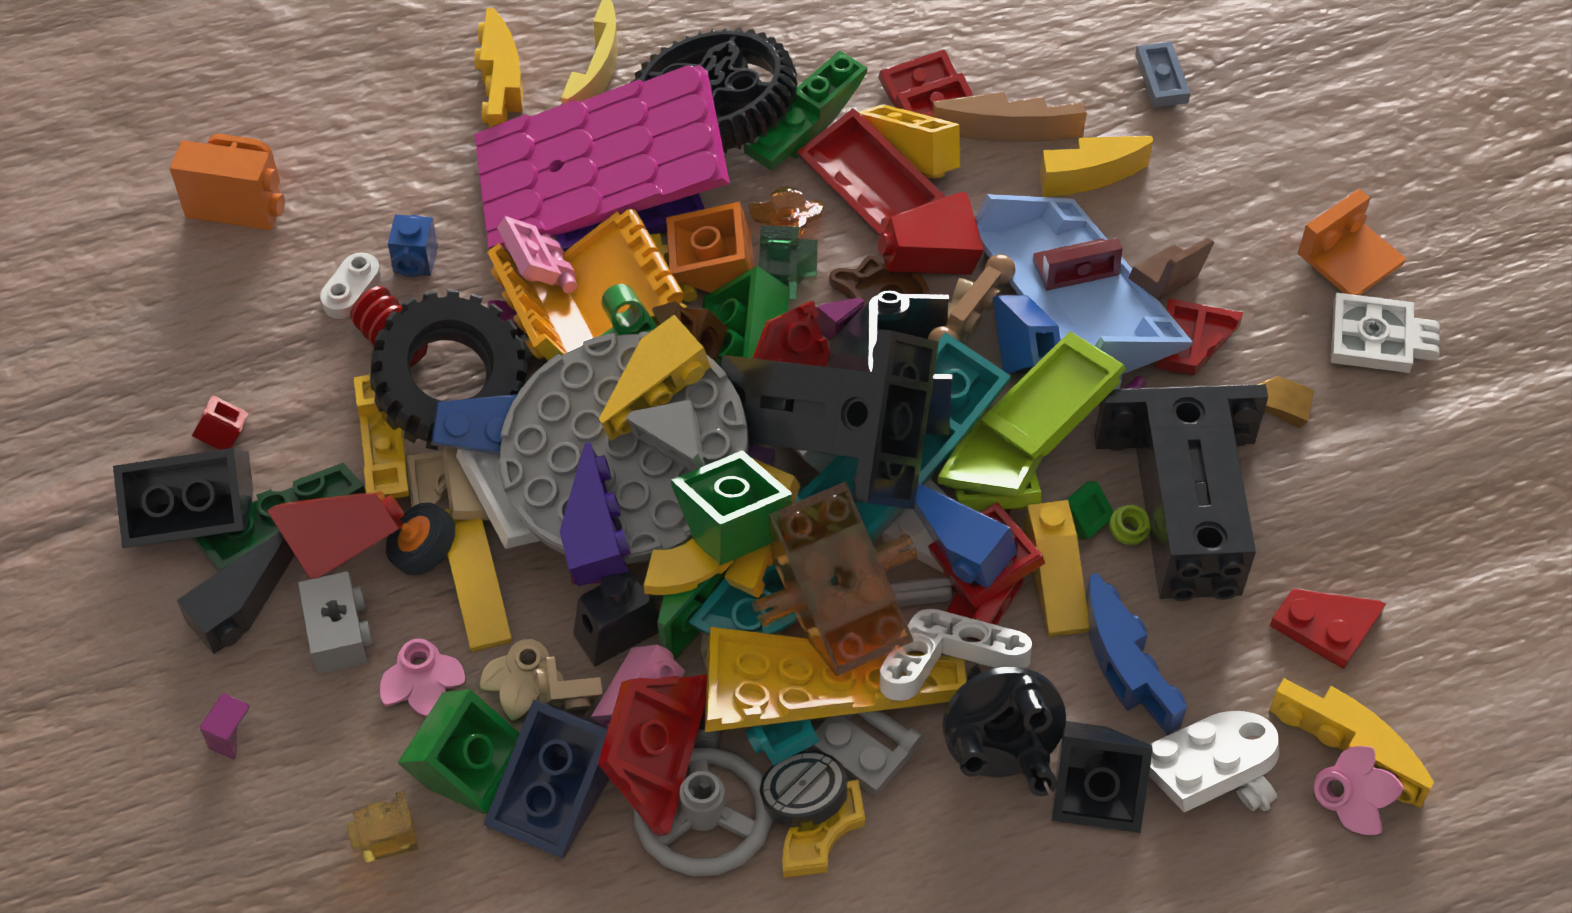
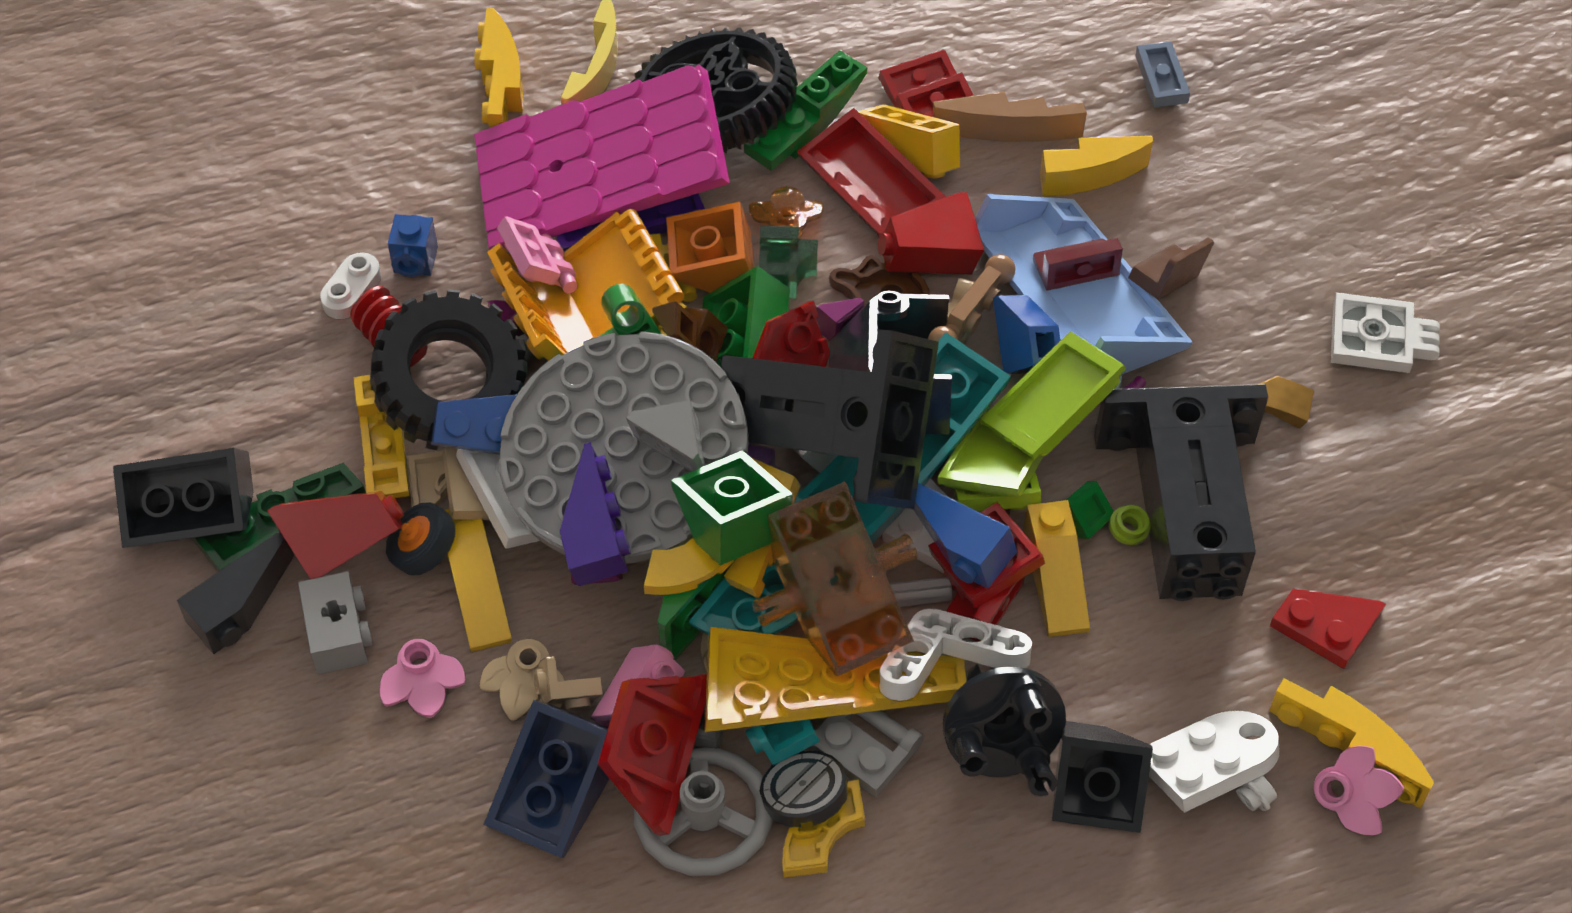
orange brick [169,134,285,230] -> none
red slope [192,396,248,450] -> none
magenta slope [200,693,249,759] -> none
clear yellow brick [346,791,419,863] -> none
green slope [397,689,520,814] -> none
black torso [573,571,659,667] -> none
yellow slope [599,315,711,442] -> none
blue slope [1086,572,1187,735] -> none
red wing [1155,298,1243,375] -> none
orange bracket [1298,189,1405,295] -> none

